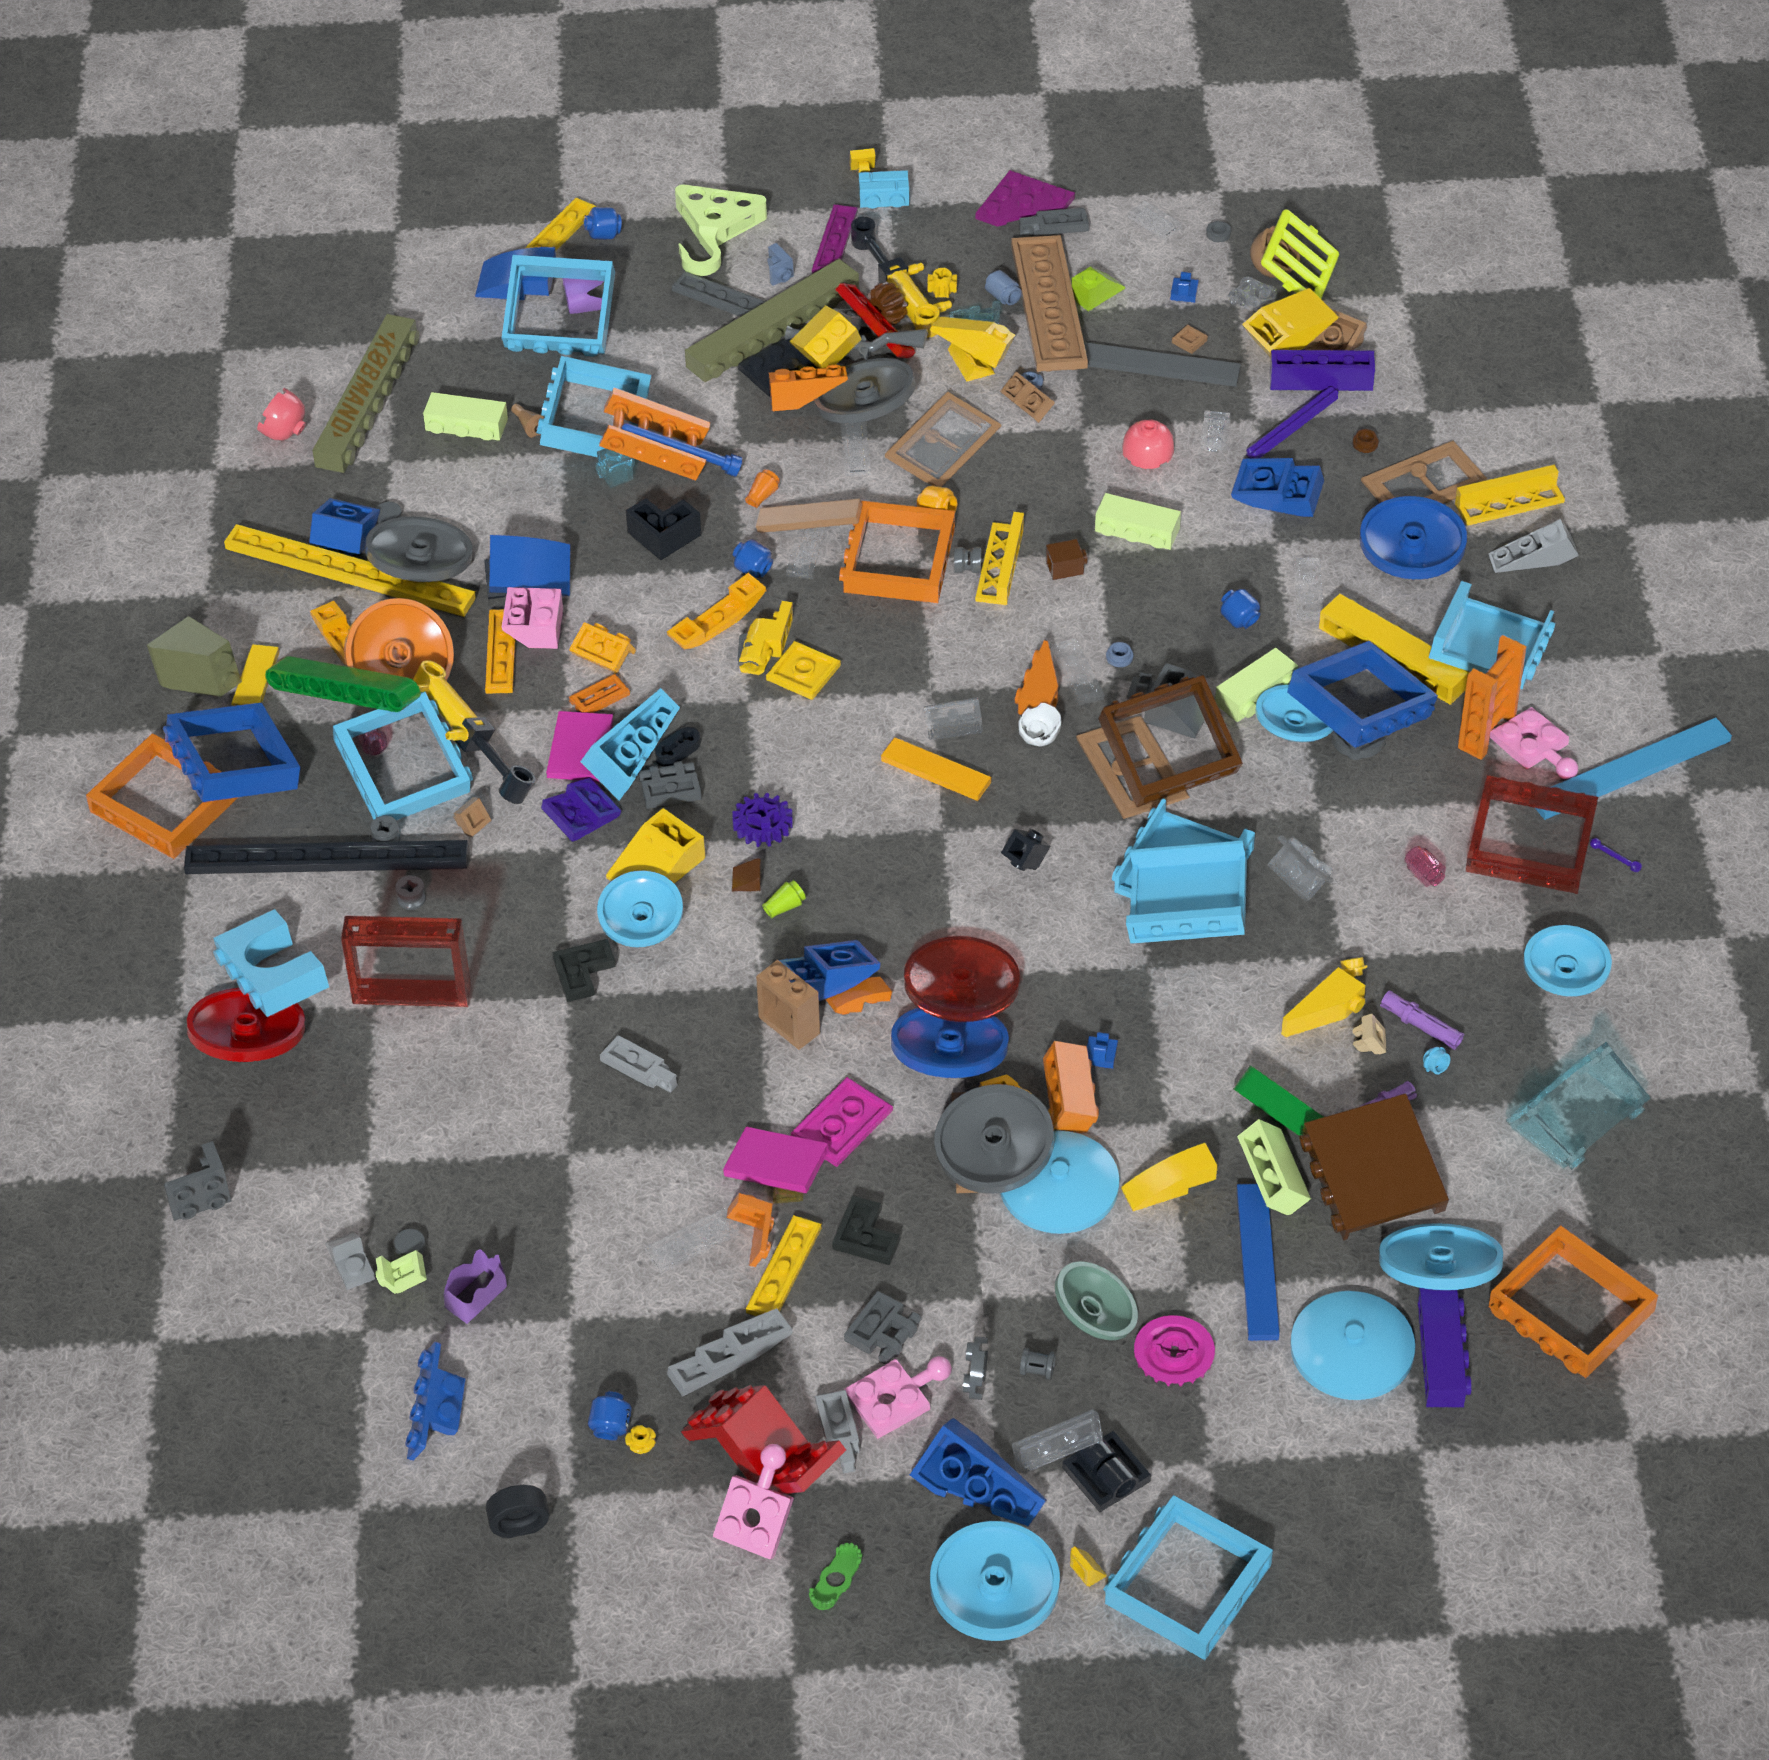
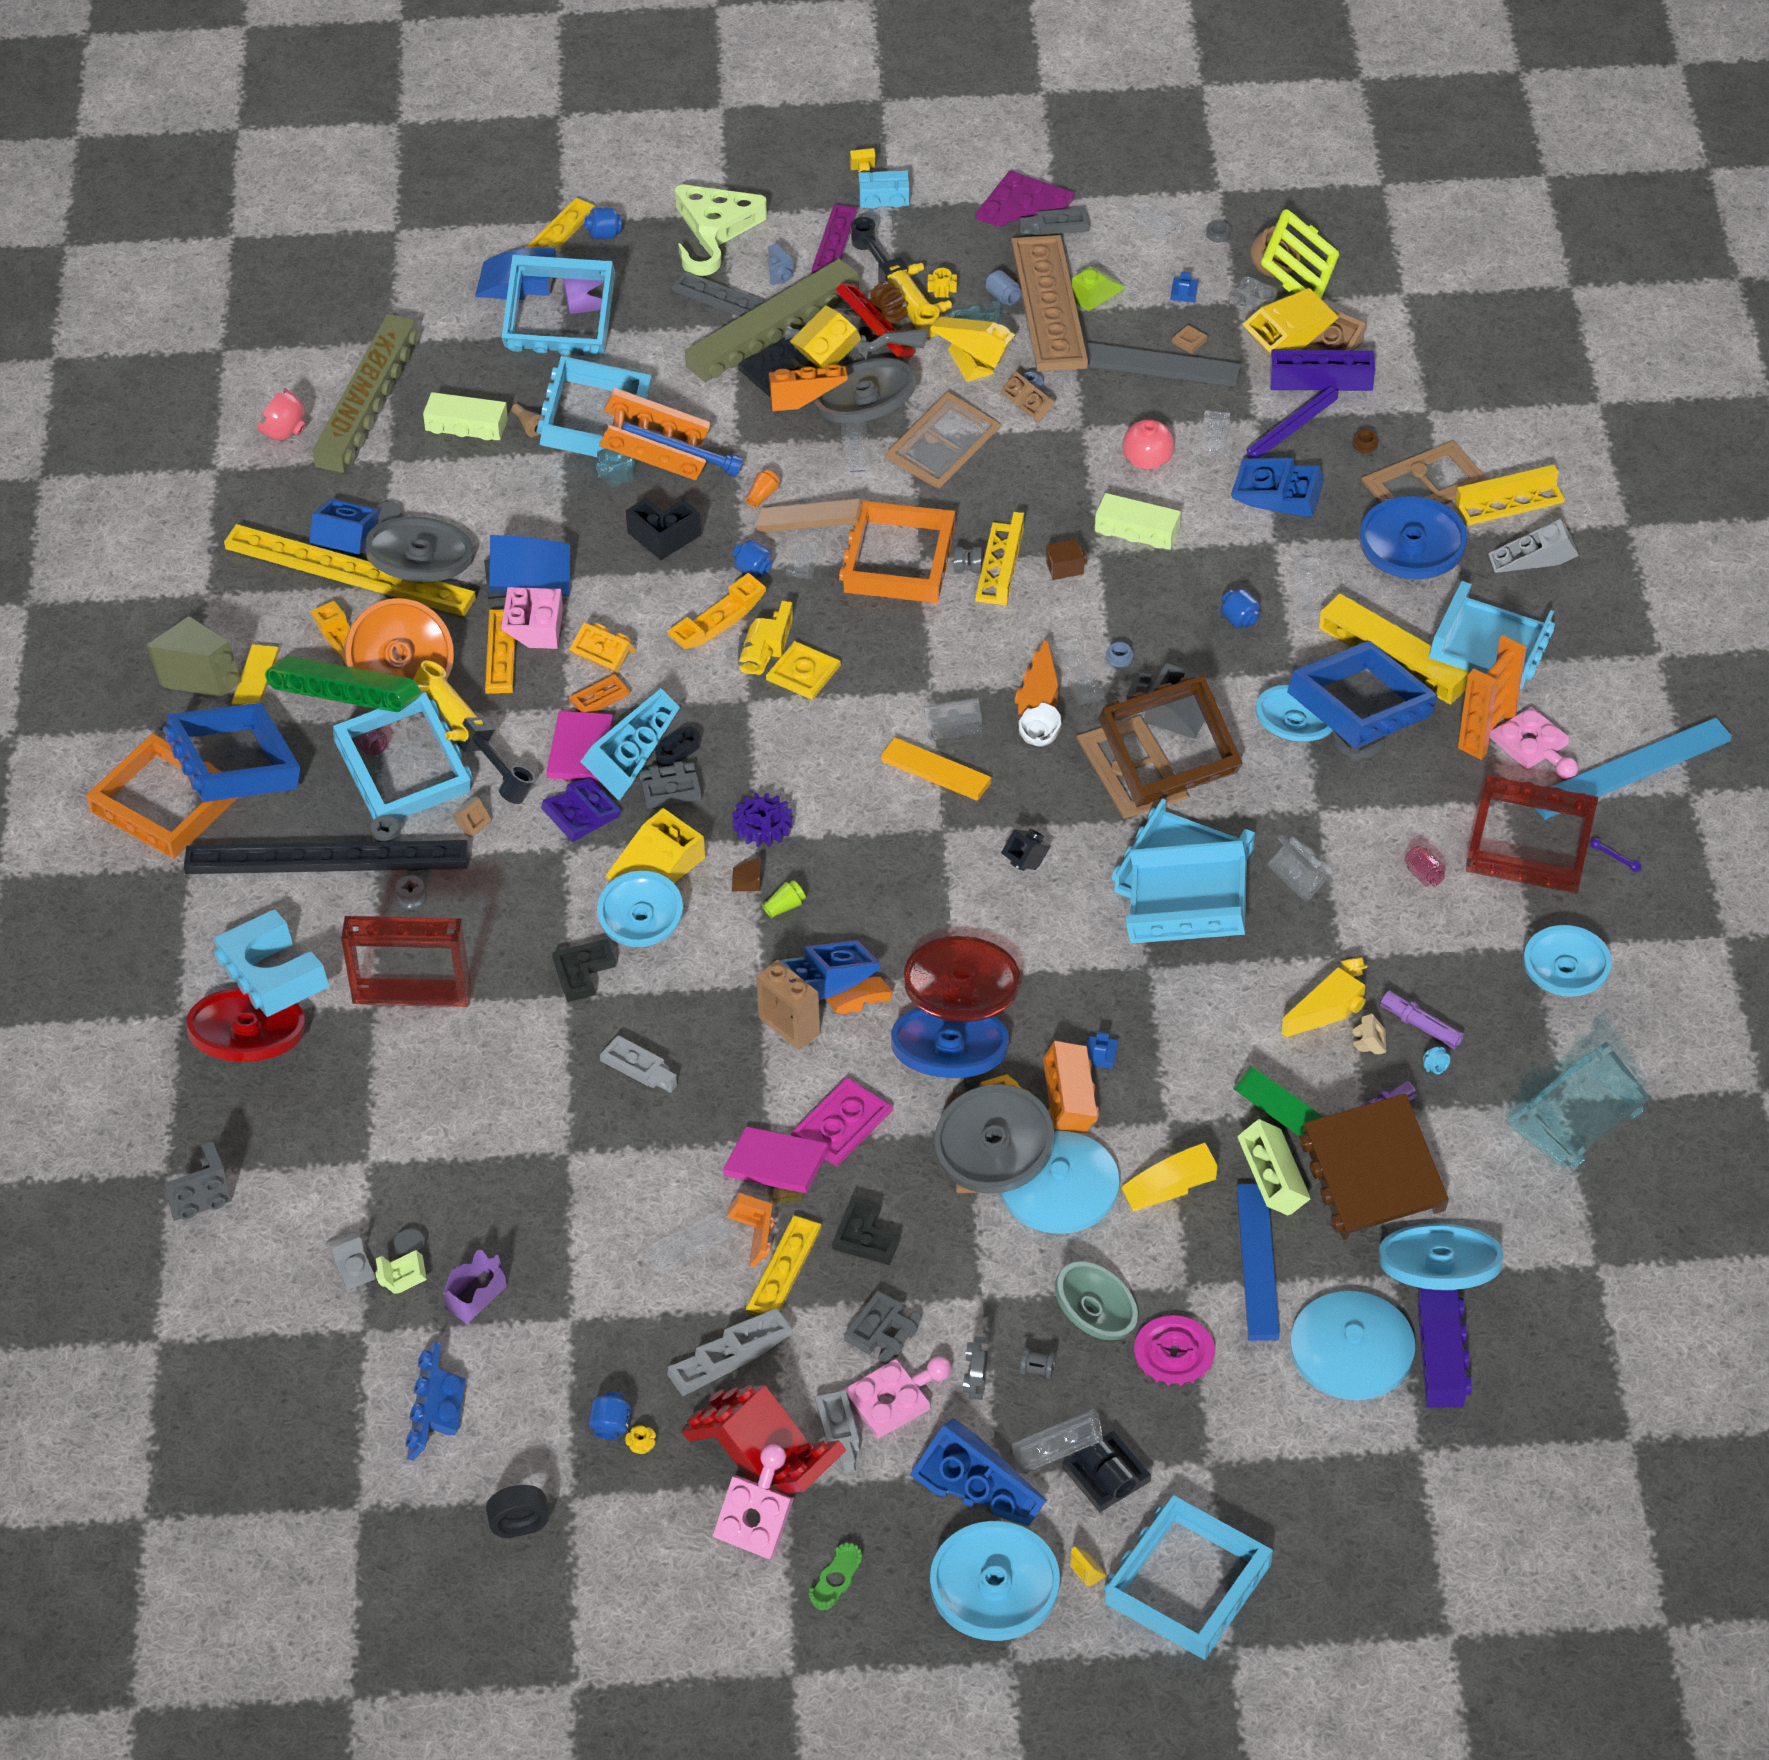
light orange head [917,486,957,512] -> none
yellowish green brick [1215,648,1298,722] -> none
orange window [1489,1225,1658,1378] -> none

